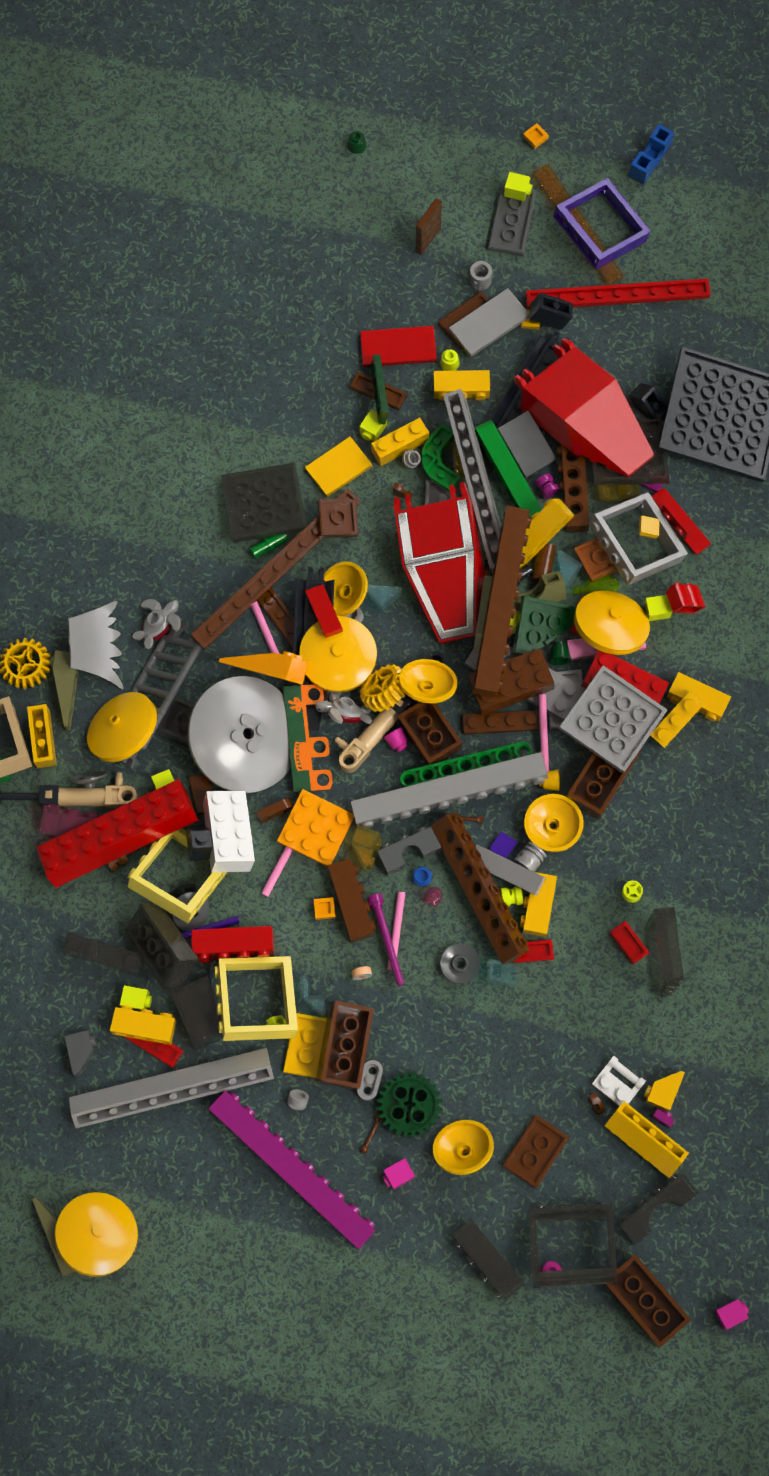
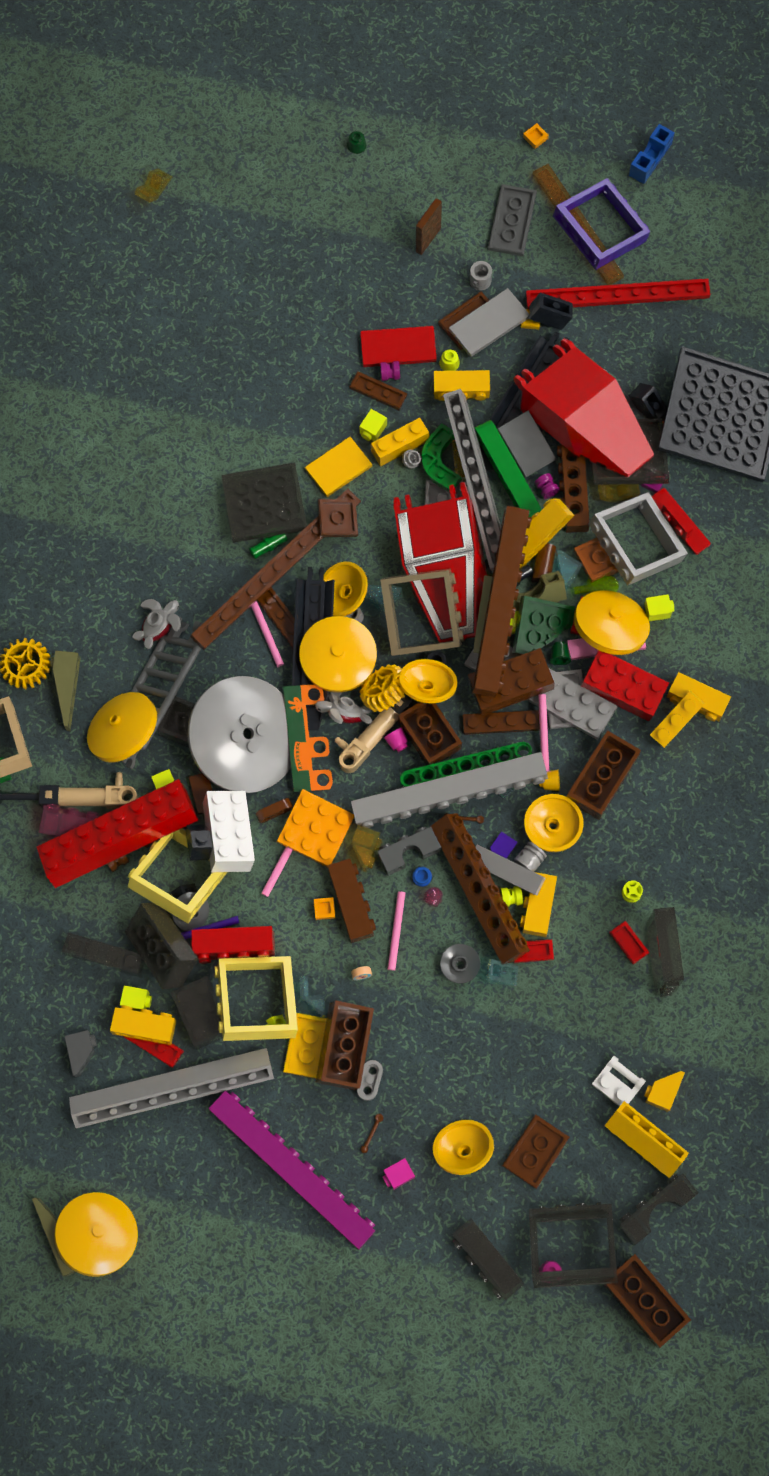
yellow brick [27,704,57,769] -> none
light grey piece [67,601,124,690] -> none
dark grey dish [68,771,107,788] -> none
light orange slope [219,651,309,685] -> none
light grey tile [287,1089,309,1110] -> none
red tile [305,584,343,638] -> none
magenta piece [367,893,404,986] -> none
dark green tile [371,354,388,424] -> none
dark green gear [377,1072,442,1139] -> none
reddish brown tile [393,482,412,499] -> none
neon yellow brick [504,172,533,202] -> none
light grey plate [559,665,667,773] -> none
reddish brown tile [588,1092,605,1115] -> none
yellow tile [639,516,659,539] -> none
magenta plate [651,1109,675,1129] -> none
red brick [665,583,706,614] -> none
dark pink brick [714,1299,749,1330] -> none
none -> clear yellow slope [135,168,173,203]
none -> magenta wheel [380,361,400,381]
none -> dark tan window [380,568,464,656]

